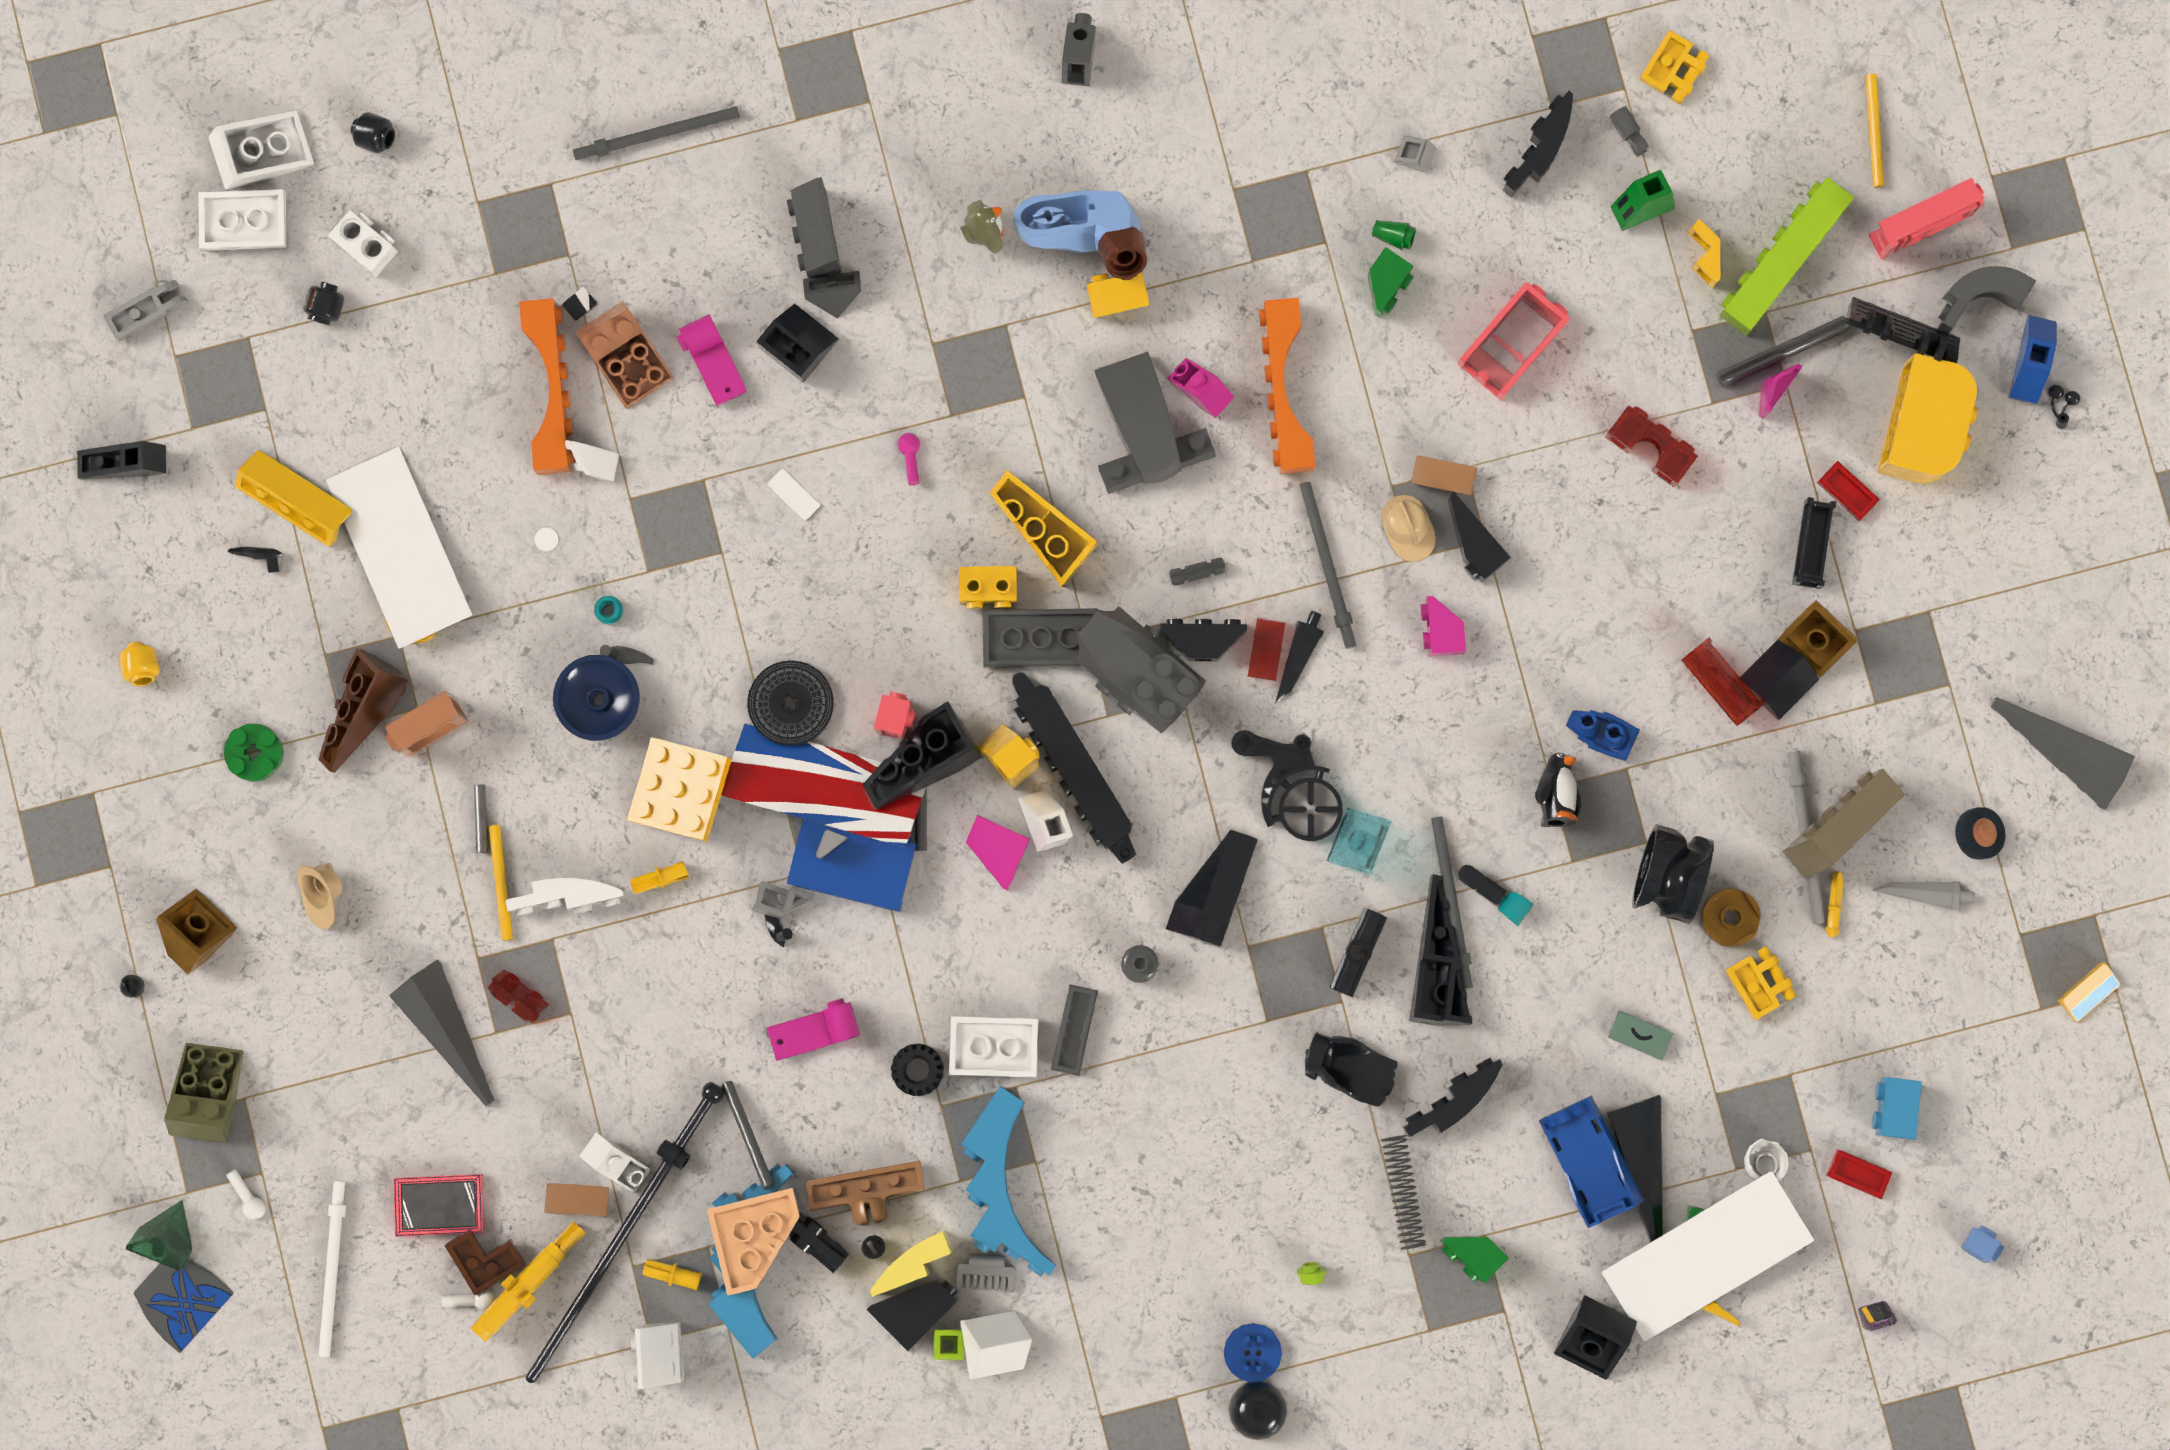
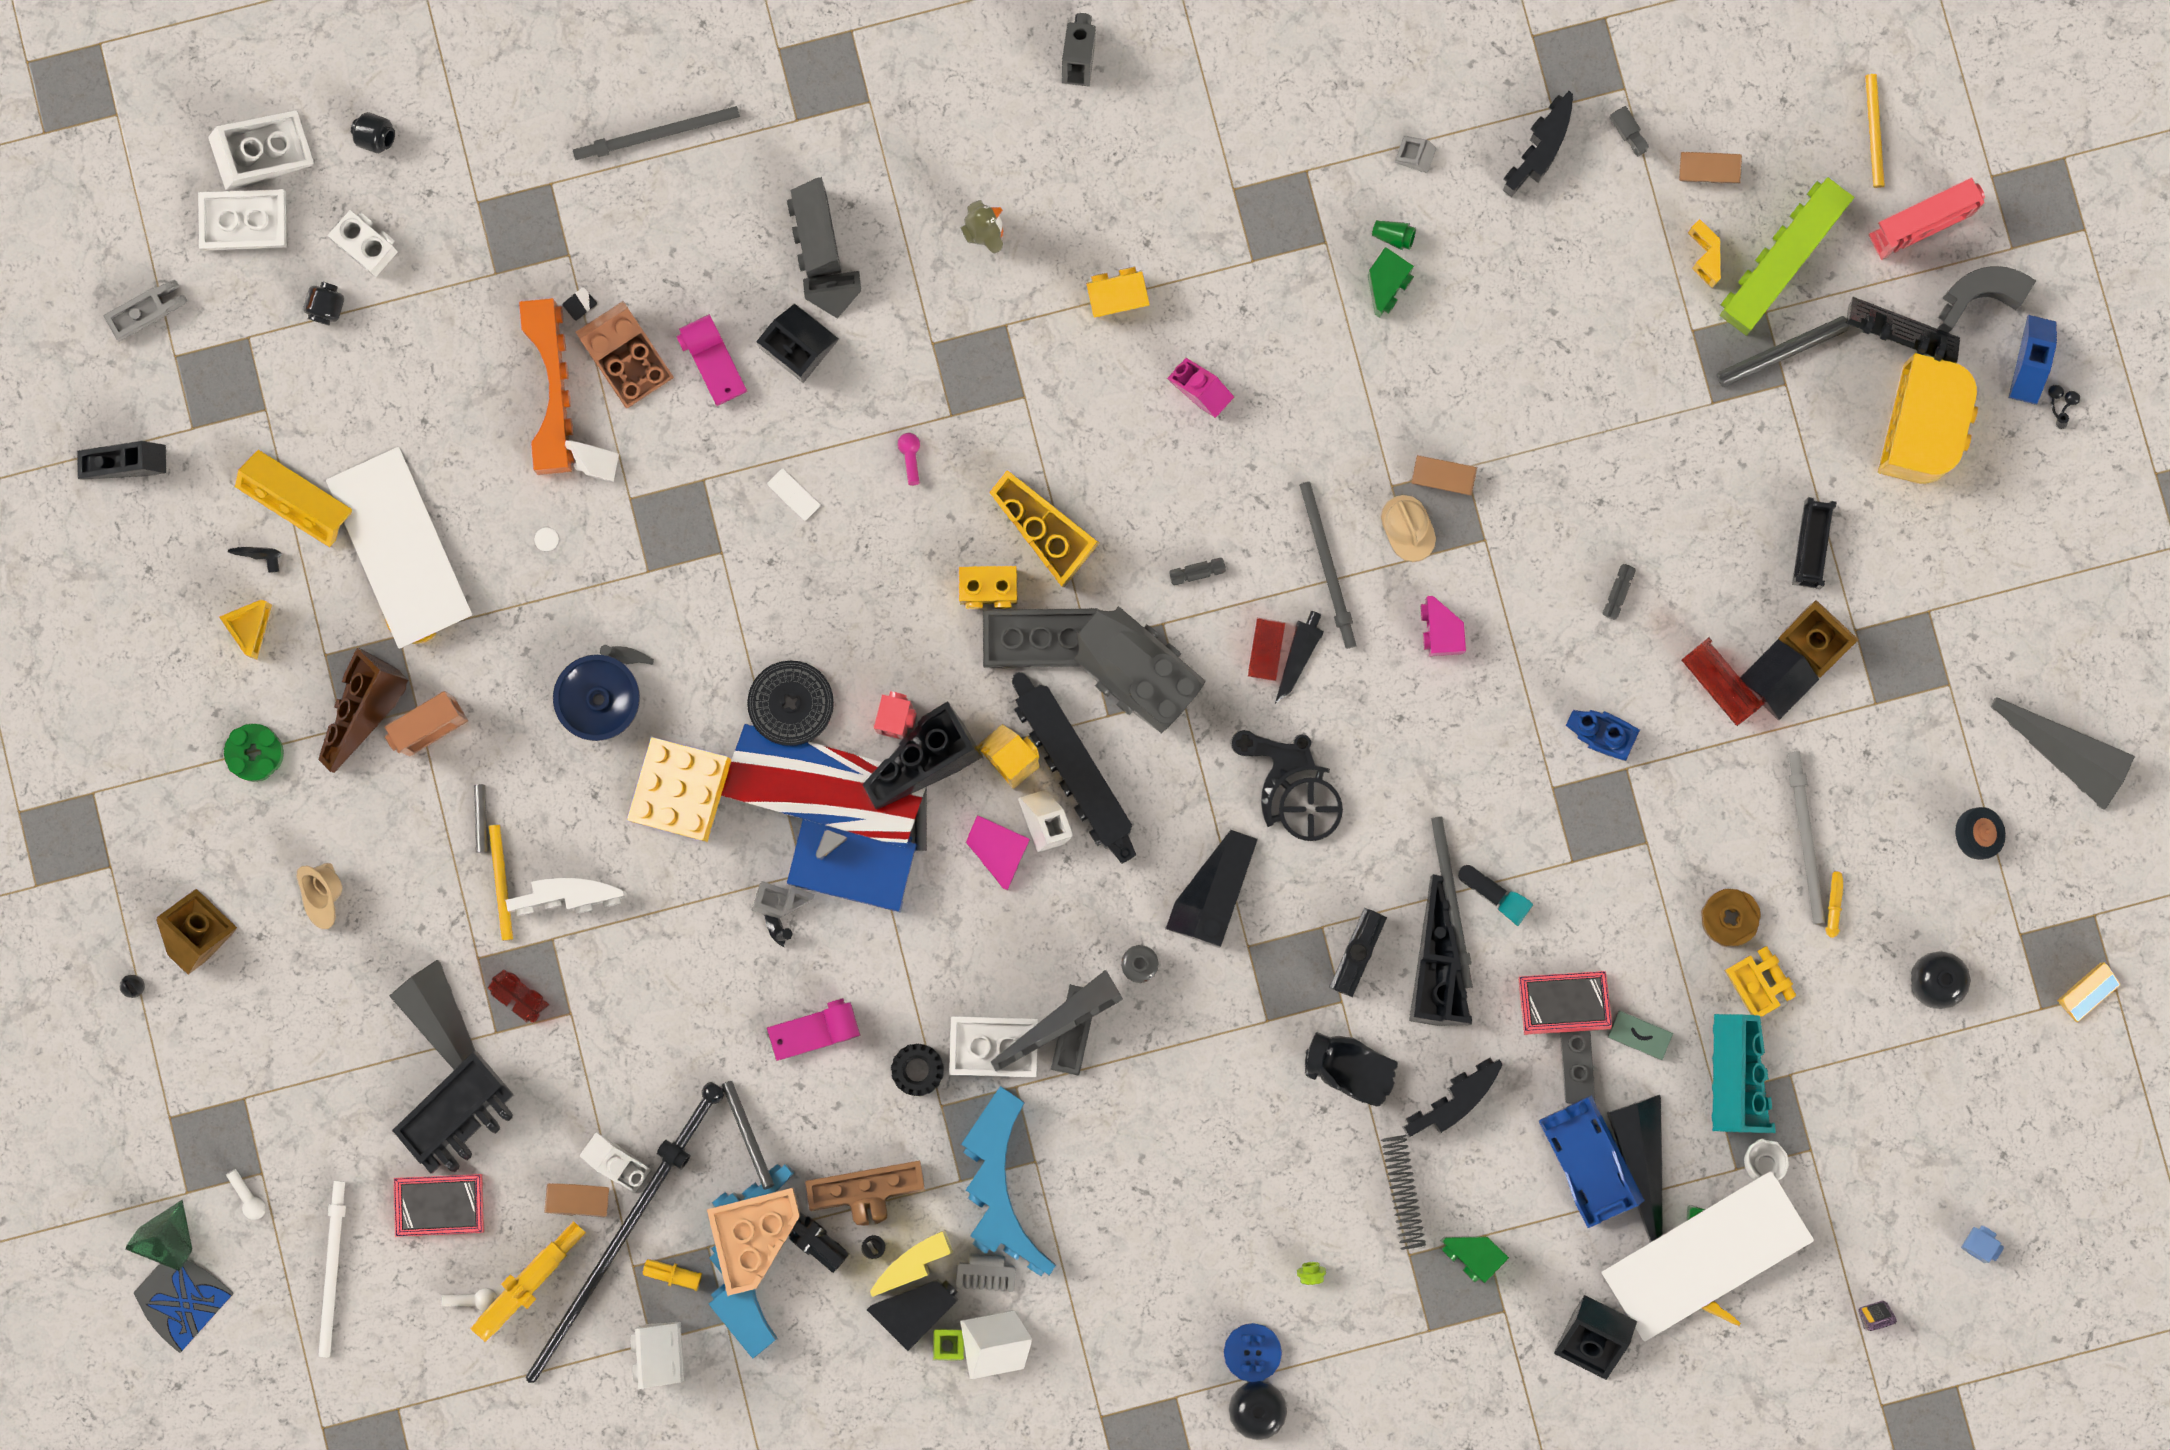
yellow head [119,642,160,687] -> none
olive slope [164,1043,243,1143] -> none
reddish brown plate [445,1229,526,1295] -> none
teal plate [594,596,623,625] -> none
yellow axle [630,861,689,894] -> none
light blue piece [1014,190,1147,280] -> none
dark grey slope [1094,352,1216,494] -> none
black slope [1160,619,1247,662] -> none
orange arch [1259,297,1315,474] -> none
clear light blue slope [1326,807,1392,878] -> none
black slope [1448,492,1511,583] -> none
clear door [1458,282,1570,400] -> none
black animal [1535,752,1581,827] -> none
clear red arch [1605,405,1698,487] -> none
green slope [1610,170,1675,231] -> none
black piece [1632,824,1714,924] -> none
yellow plate [1639,30,1710,104] -> none
dark pink slope [1759,364,1802,419] -> none
dark tan wedge [1782,768,1905,878] -> none
red tile [1817,461,1880,521] -> none
red tile [1826,1149,1893,1199] -> none
light grey bar [1872,881,1975,910] -> none
dark azure brick [1872,1077,1922,1140] -> none
none -> yellow slope [219,600,272,660]
none -> black hinge [392,1052,514,1174]
none -> dark grey wedge [991,970,1123,1072]
none -> tile [1518,971,1612,1035]
none -> dark grey plate [1560,1031,1595,1103]
none -> dark grey axle [1603,564,1636,620]
none -> medium nougat slope [1679,152,1742,183]
none -> teal wedge [1711,1014,1776,1133]
none -> black cylinder [1911,951,1971,1009]

